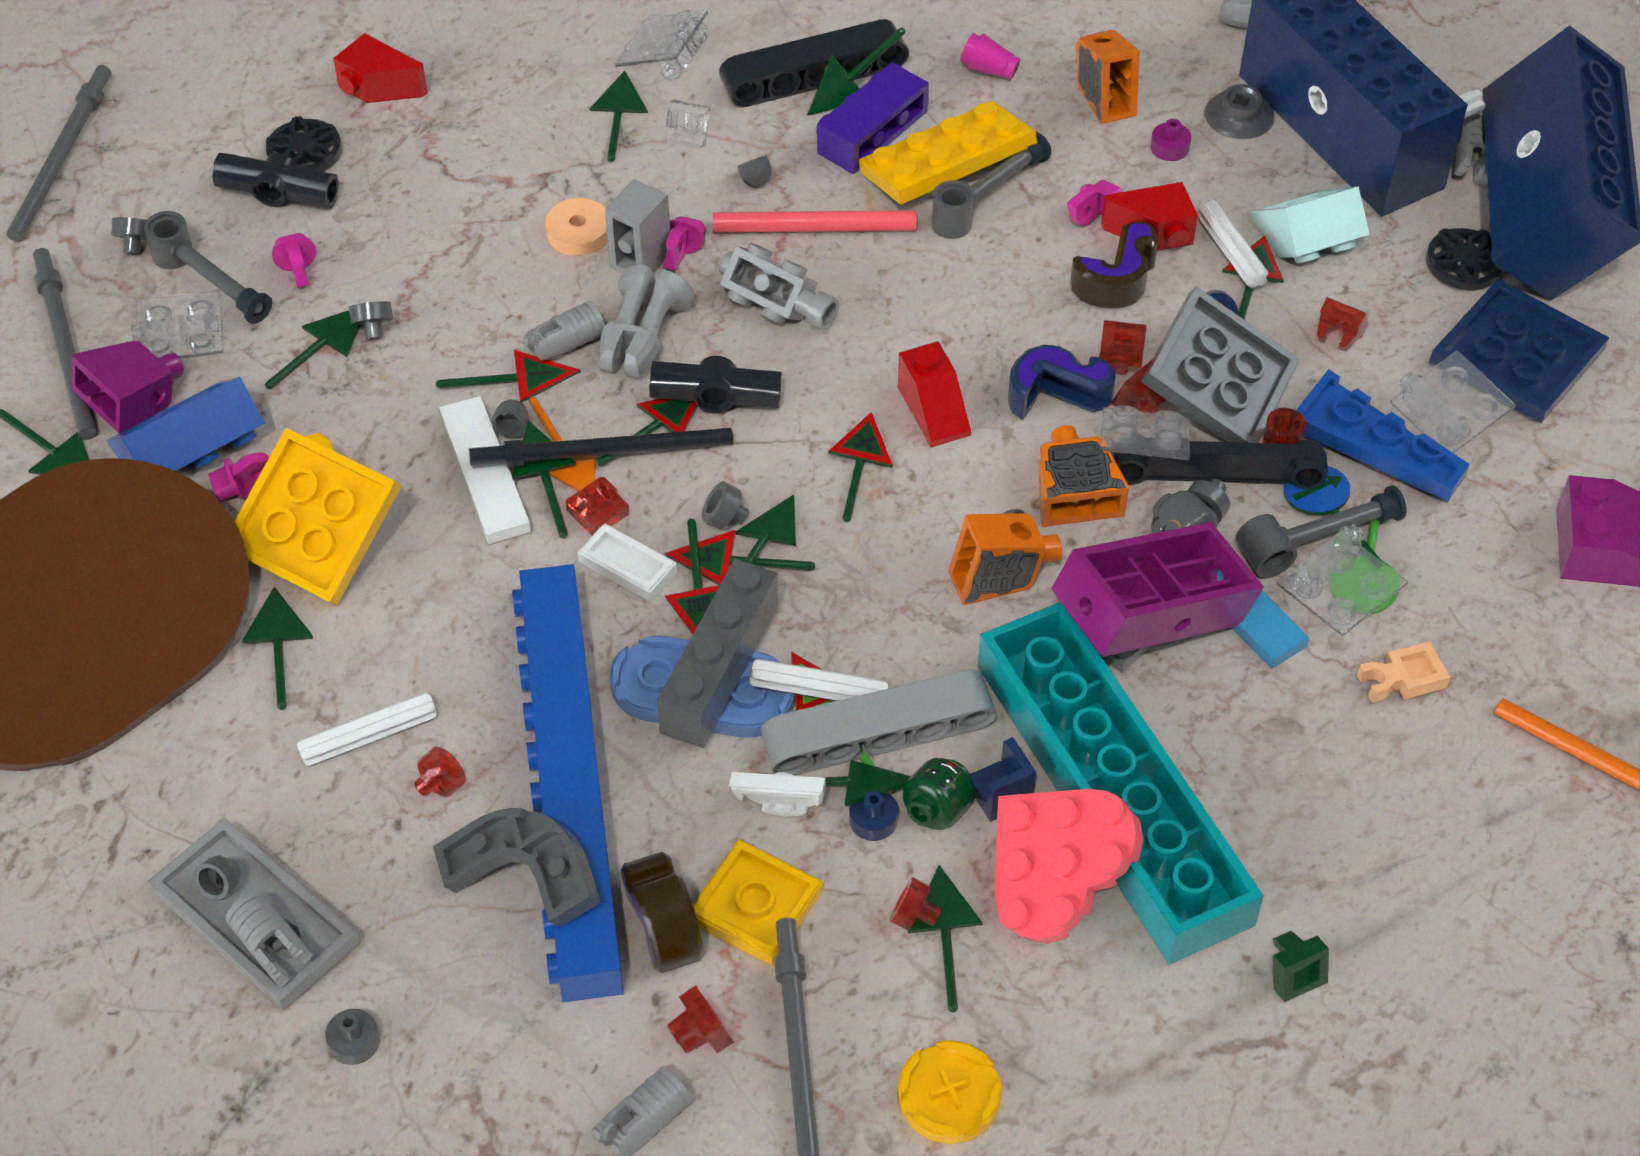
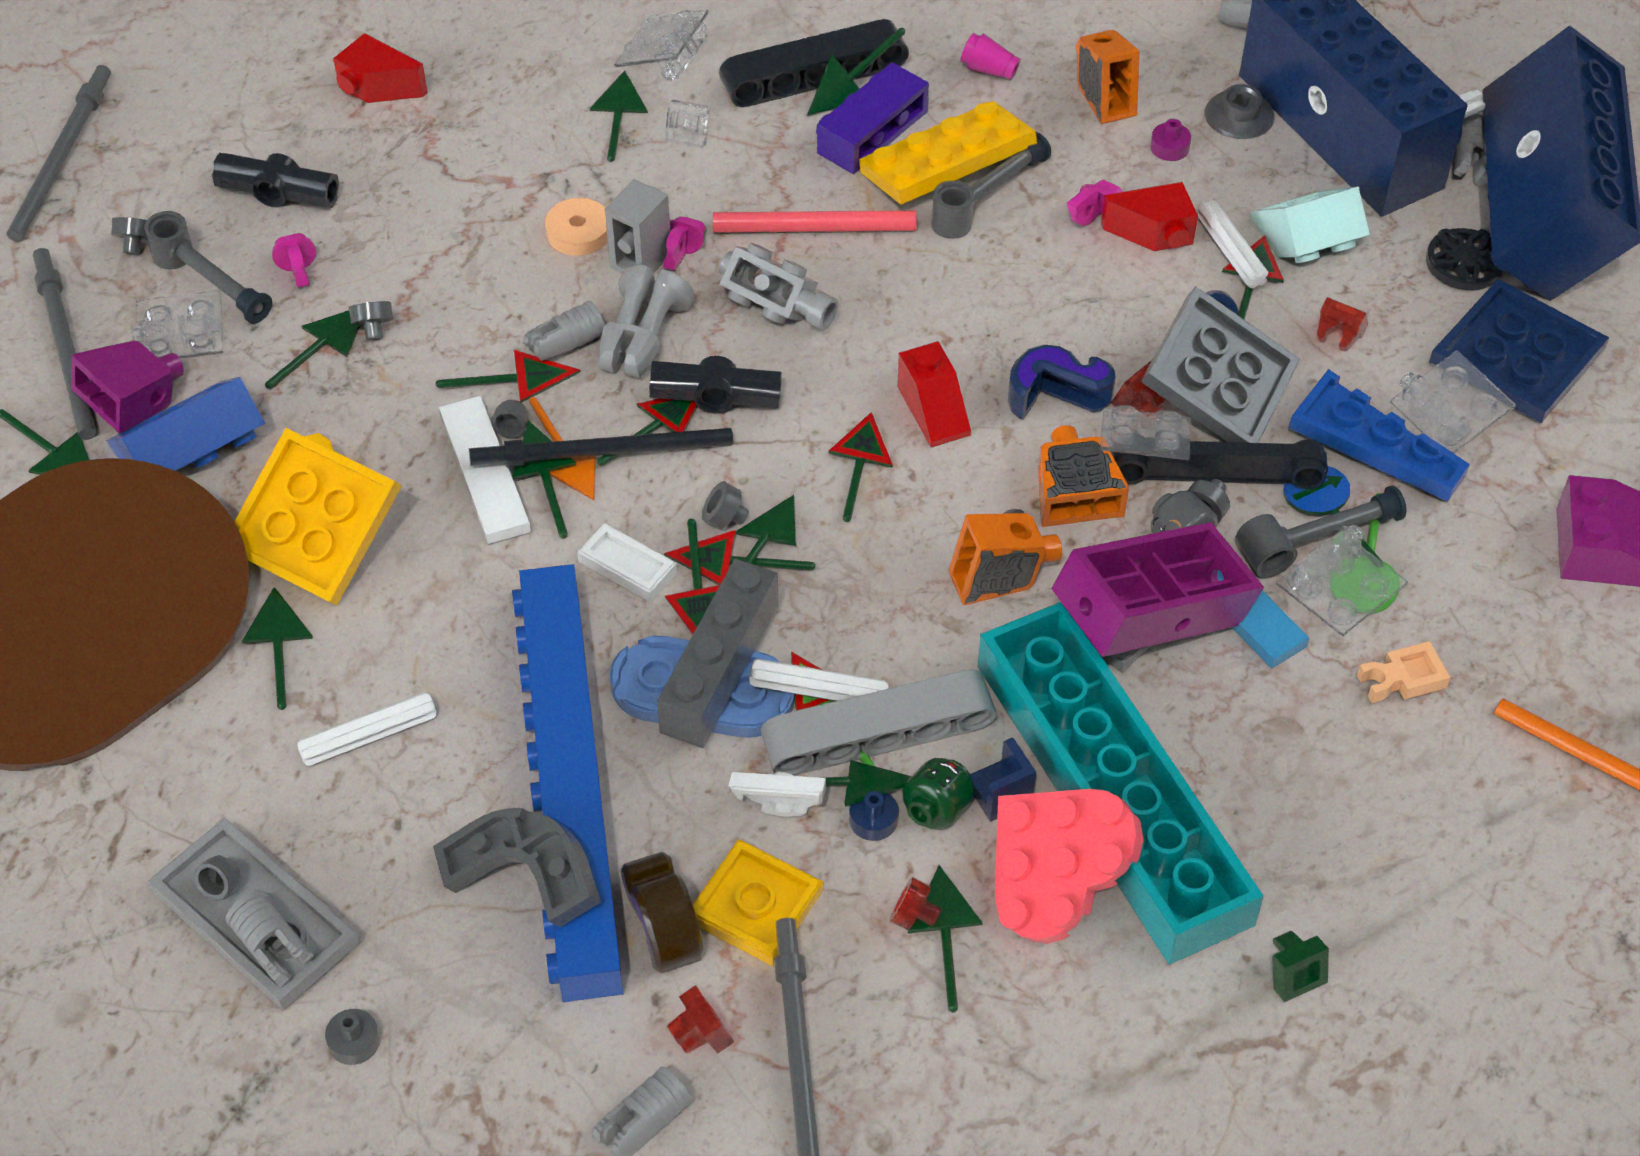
dark pink piece [209,452,269,502] -> none
black wheel [266,116,342,172] -> none
clear red tile [414,746,466,797] -> none
clear red tile [566,476,629,536] -> none
dark grey hinge [737,155,772,187] -> none
yellow tile [897,1040,1003,1144] -> none
dark brown animal [1070,221,1159,308] -> none
clear red tile [1099,320,1147,375] -> none
clear red piece [1262,407,1306,444] -> none

